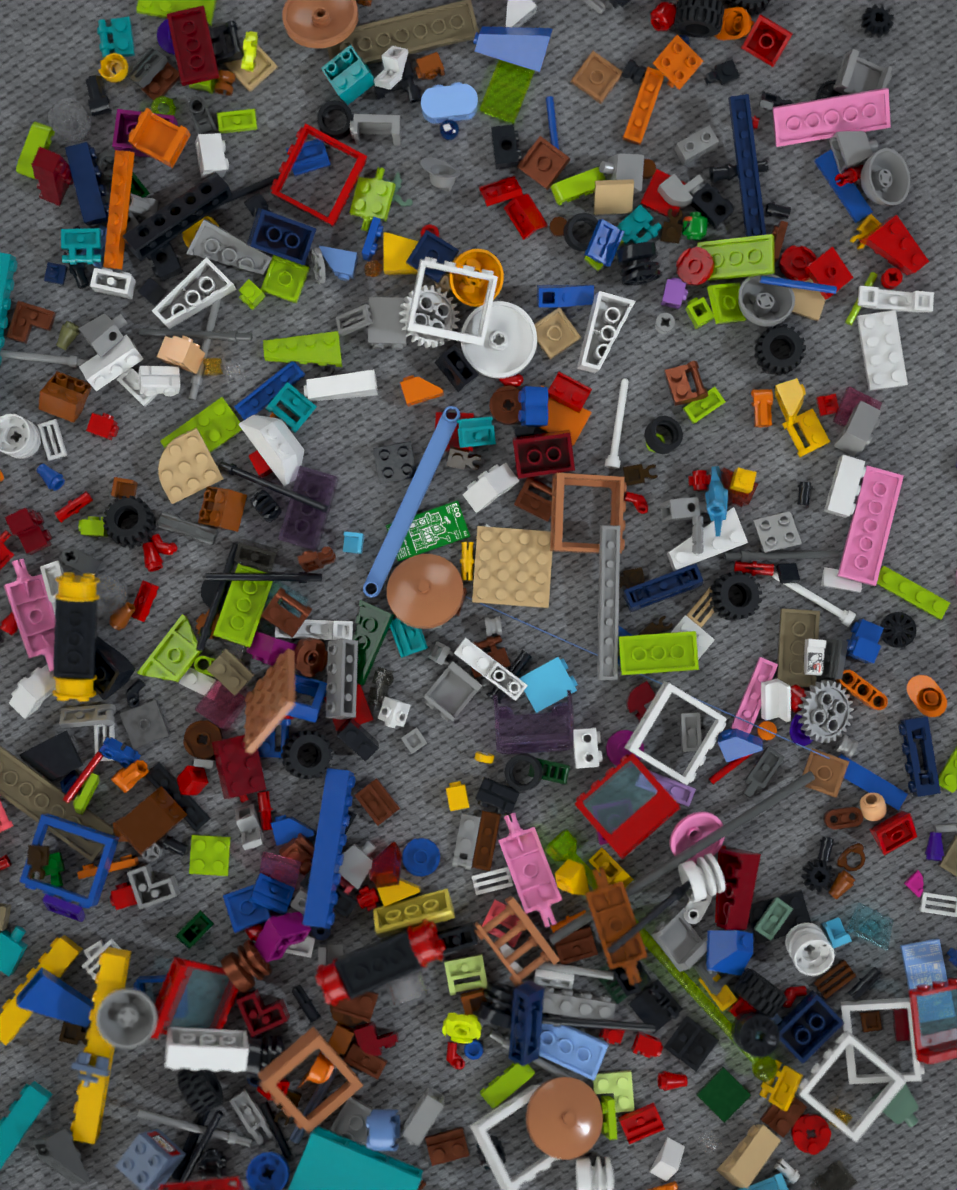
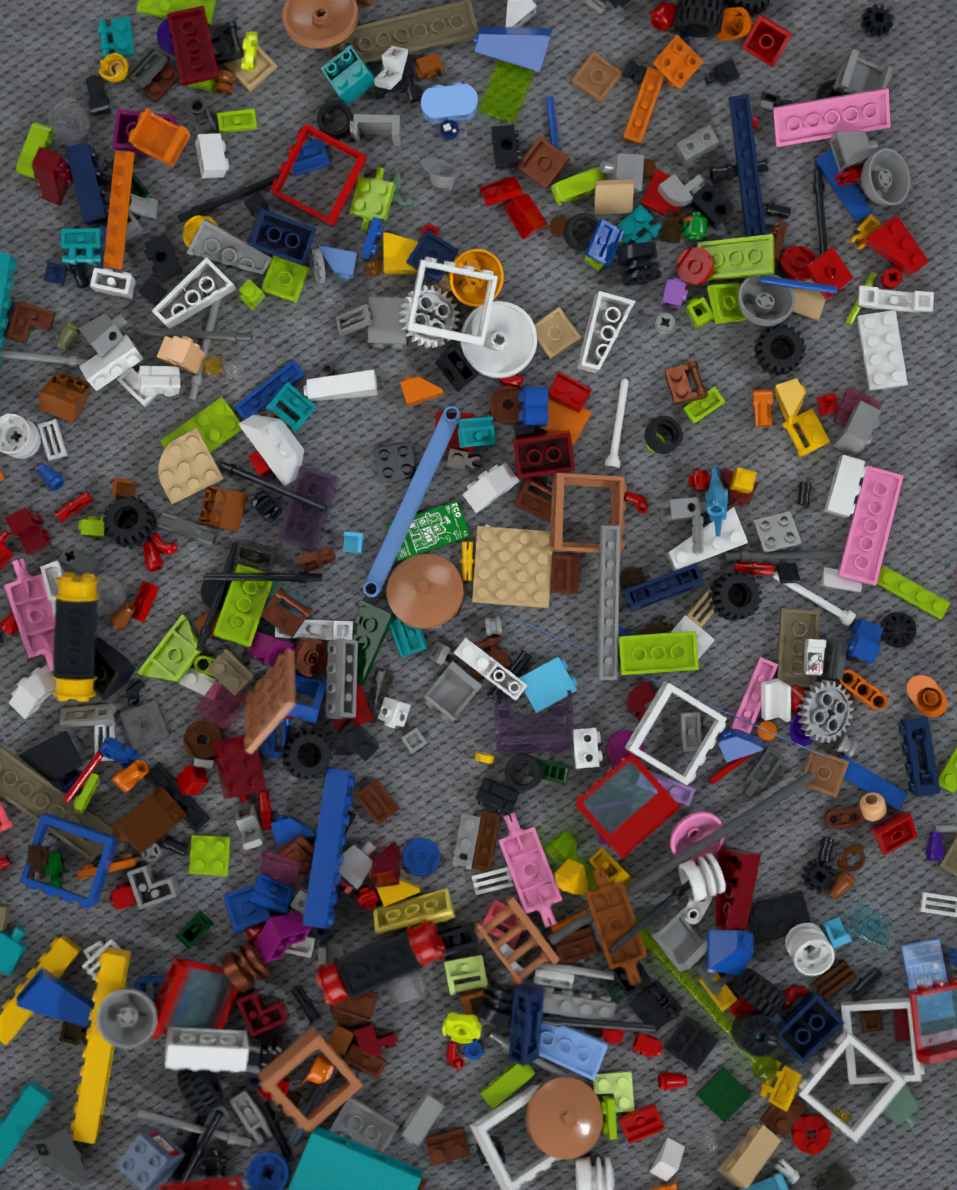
dark purple tile [42,894,86,922] -> none
sand blue hips [71,1052,111,1087] -> none
red brick [86,413,119,441] -> none
black brick [122,172,233,261] -> none
clear neon green piece [151,96,176,116] -> none
lime wing [263,331,342,367] -> none
medium blue brick [366,1109,400,1151] -> none
yellow brick [446,781,469,811] -> none
blue slope [537,285,594,307] -> none
dark brown plate [622,464,658,486] -> none
sand green plate [754,897,793,940] -> none
dark pink tile [904,870,924,898] -> none
none -> copper plate [550,554,580,594]
none -> black bar [813,169,827,255]

